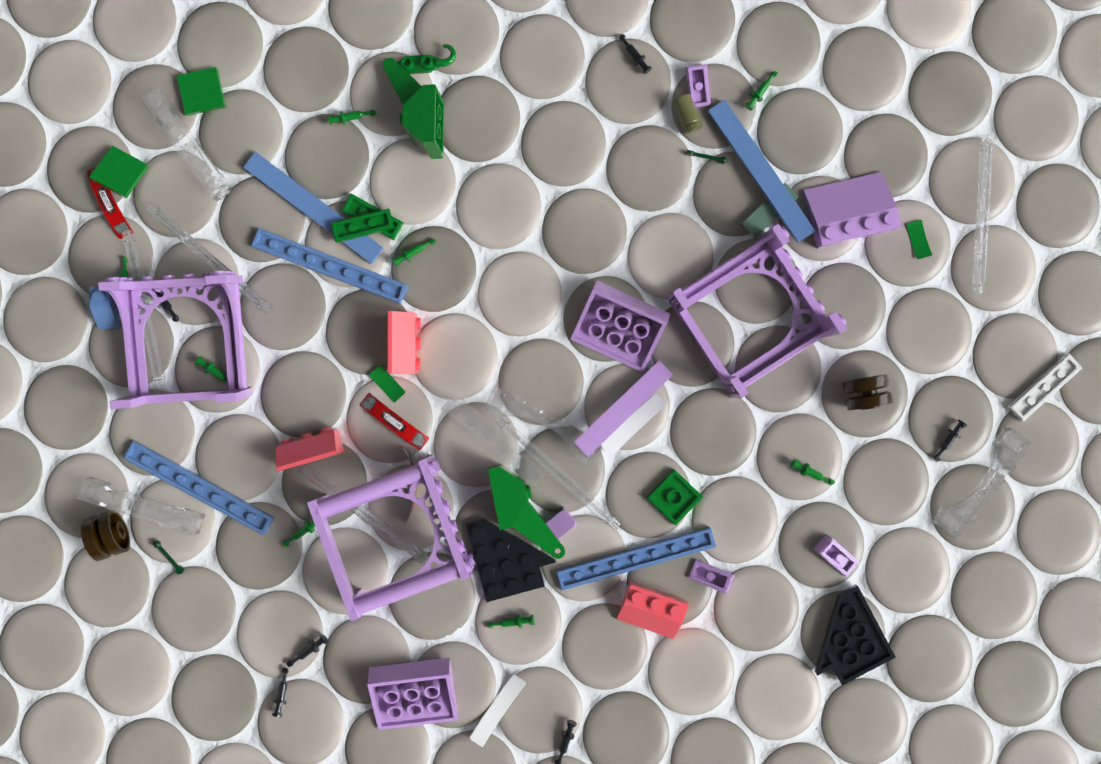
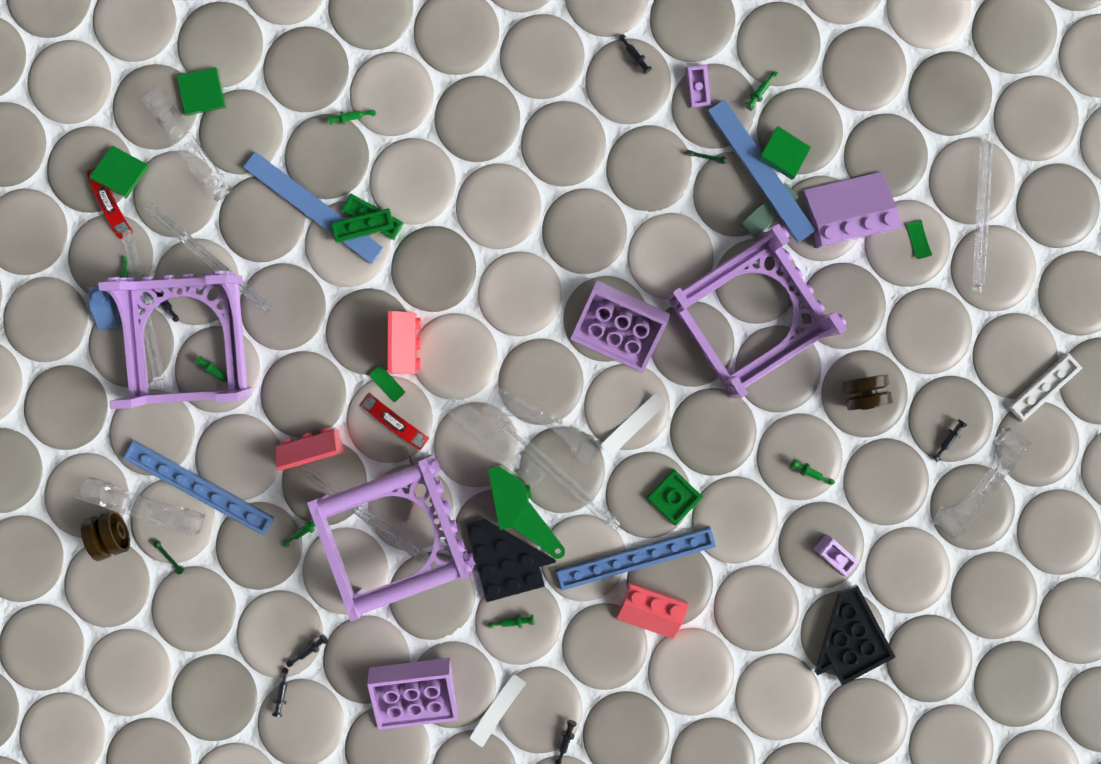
medium blue tile [251,228,408,304] -> none
green slope [382,44,456,159] -> none
green piece [391,238,436,267] -> none
lavender slope [546,507,577,539] -> none
lavender tile [573,361,673,458] -> none
olive piece [672,94,703,134] -> none
lavender slope [688,559,734,594] -> none
none -> green tile [758,126,811,180]

